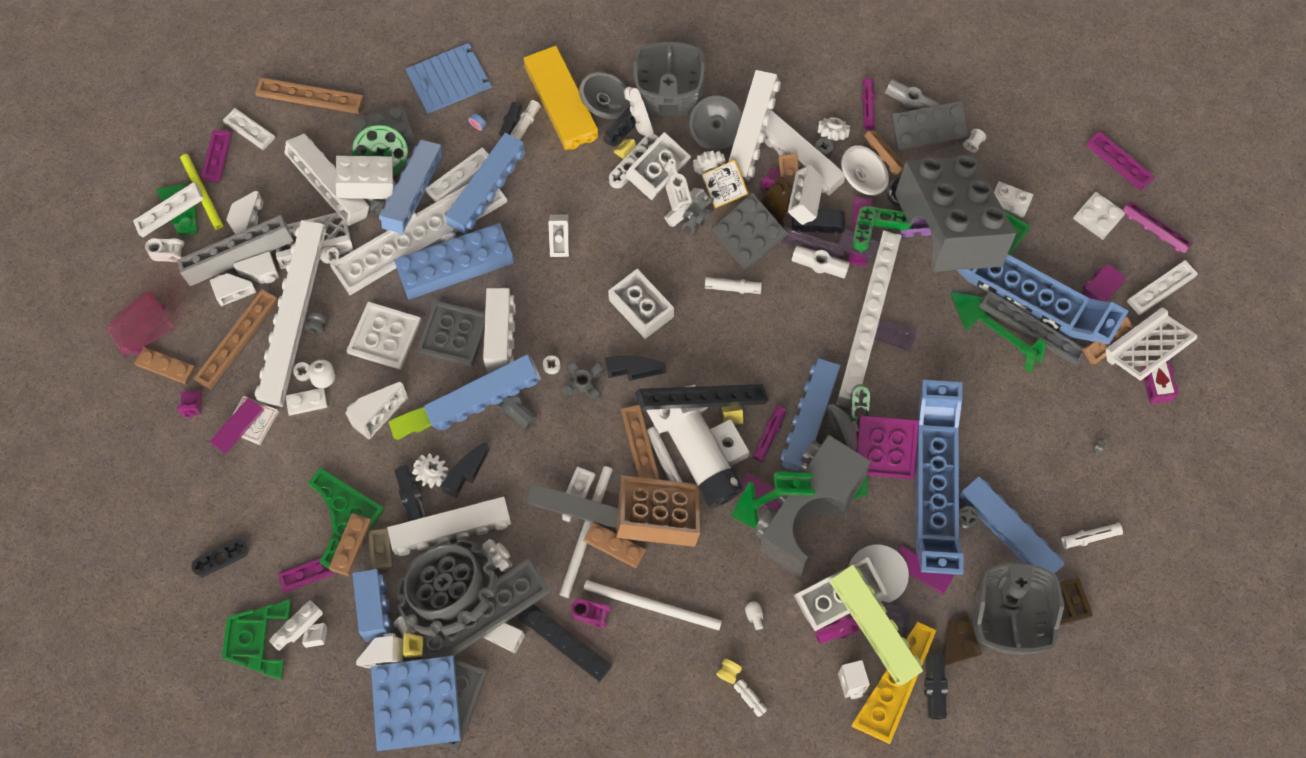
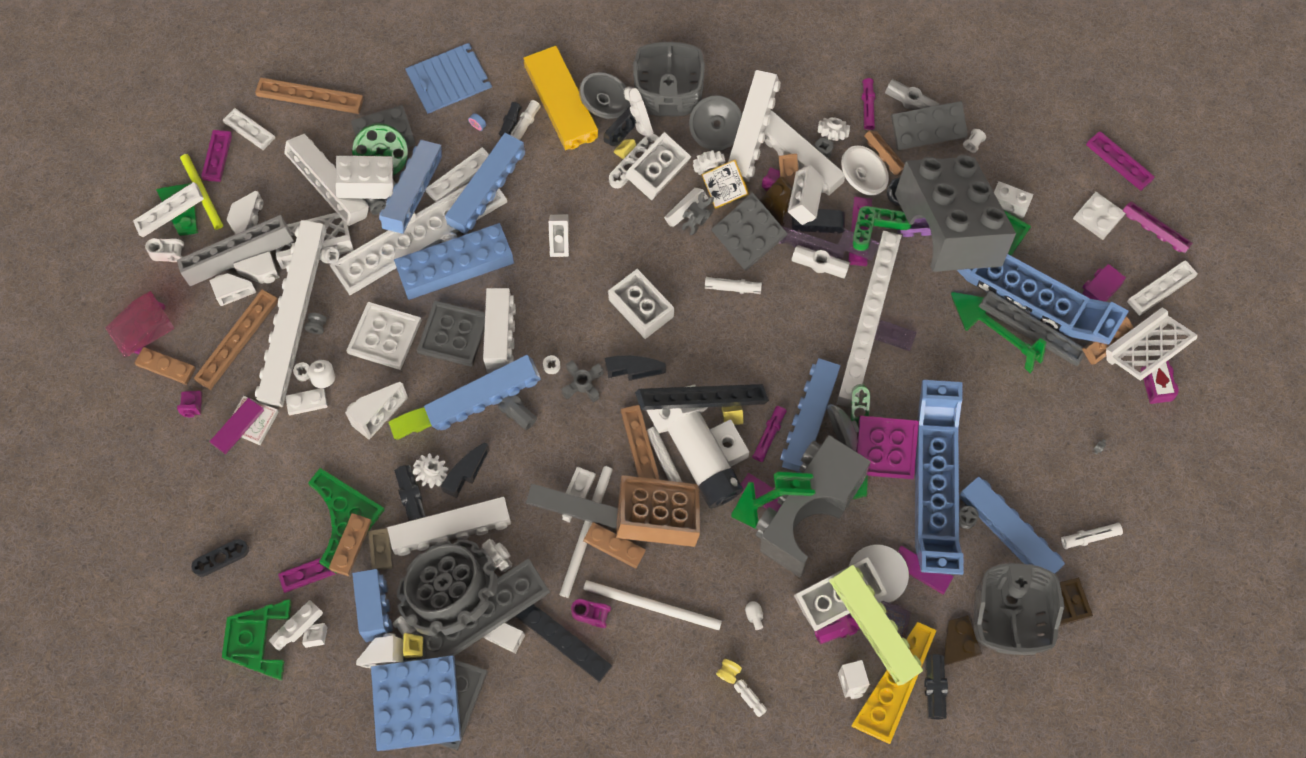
white piece [665,158,692,211] -> none

